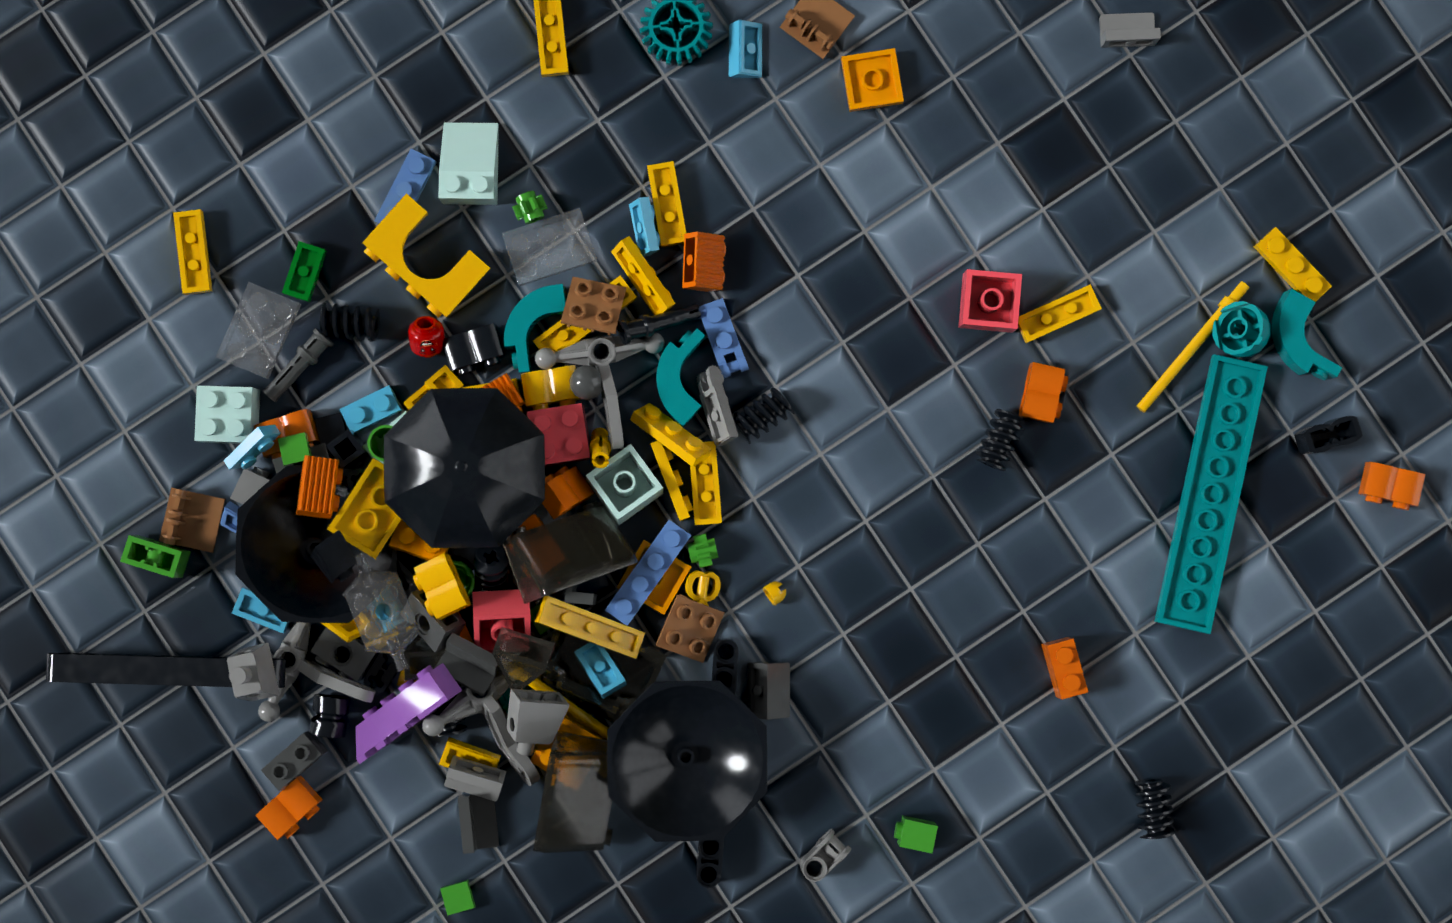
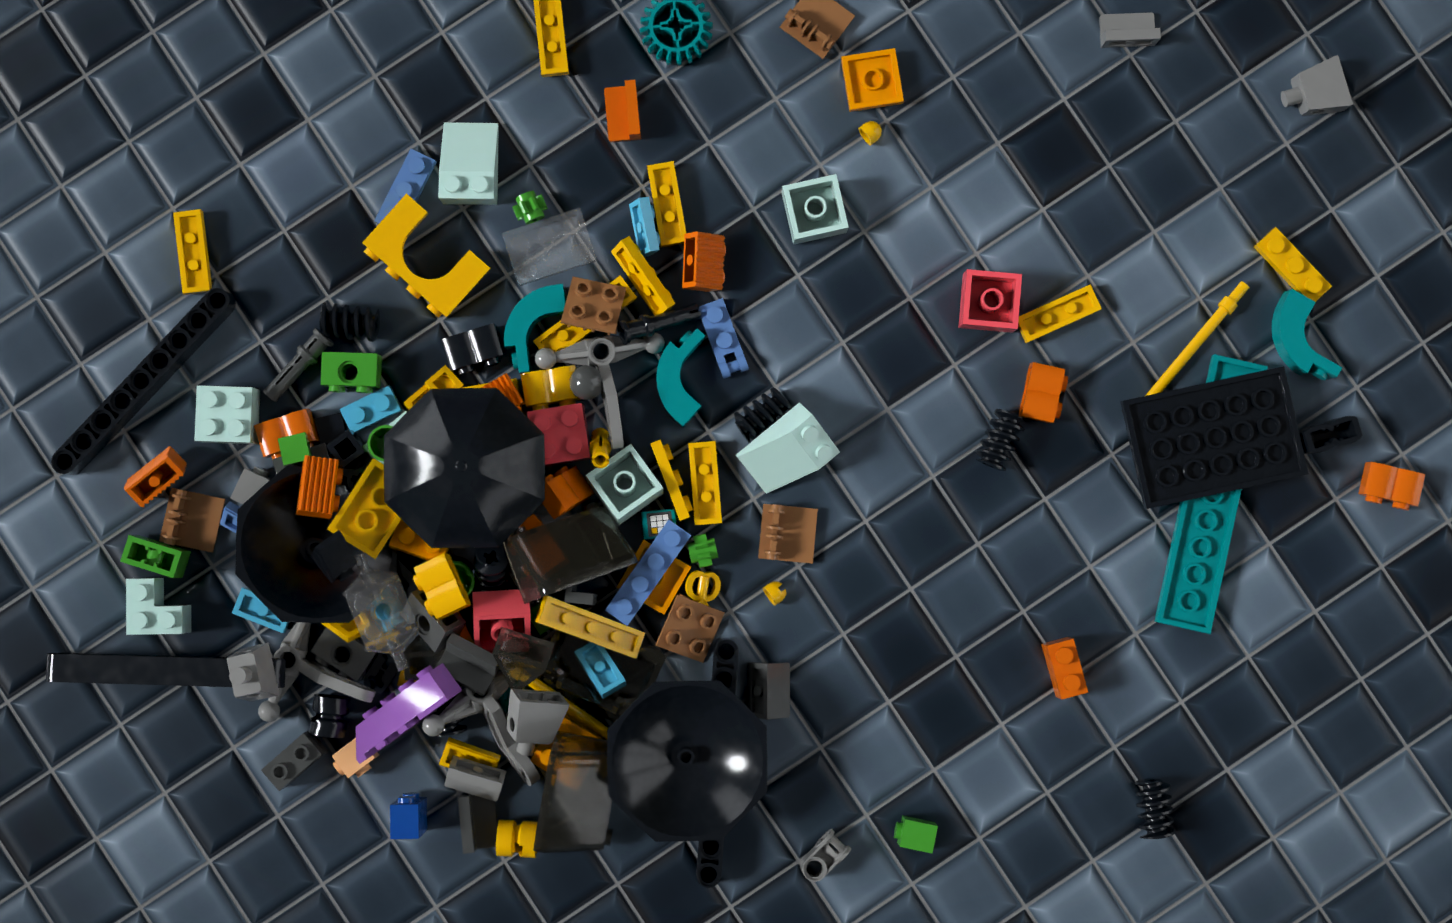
clear plate [216,282,301,379] -> none
medium azure plate [224,425,281,470] -> none
orange brick [255,775,323,840] -> none
green plate [282,241,327,302] -> none
red head [408,316,445,358] -> none
bright green tile [440,880,475,916] -> none
yellow plate [630,403,712,467] -> none
light grey hinge [697,365,738,446] -> none
medium azure slope [729,20,762,78] -> none
teal cylinder [1212,301,1271,358] -> none
none -> black beam [51,288,236,475]
none -> orange brick [124,446,187,507]
none -> light aqua brick [126,578,191,635]
none -> bright green brick [321,352,382,393]
none -> light nougat brick [332,738,380,778]
none -> blue brick [390,792,427,839]
none -> yellow wheel [496,819,539,858]
none -> orange panel [604,80,641,142]
none -> slope [641,509,676,539]
none -> light aqua slope [736,402,840,494]
none -> medium nougat hinge [758,504,818,564]
none -> light aqua brick [781,174,849,245]
none -> yellow hinge [858,121,882,146]
none -> black plate [1120,366,1309,509]
none -> light grey torso [1281,55,1353,116]

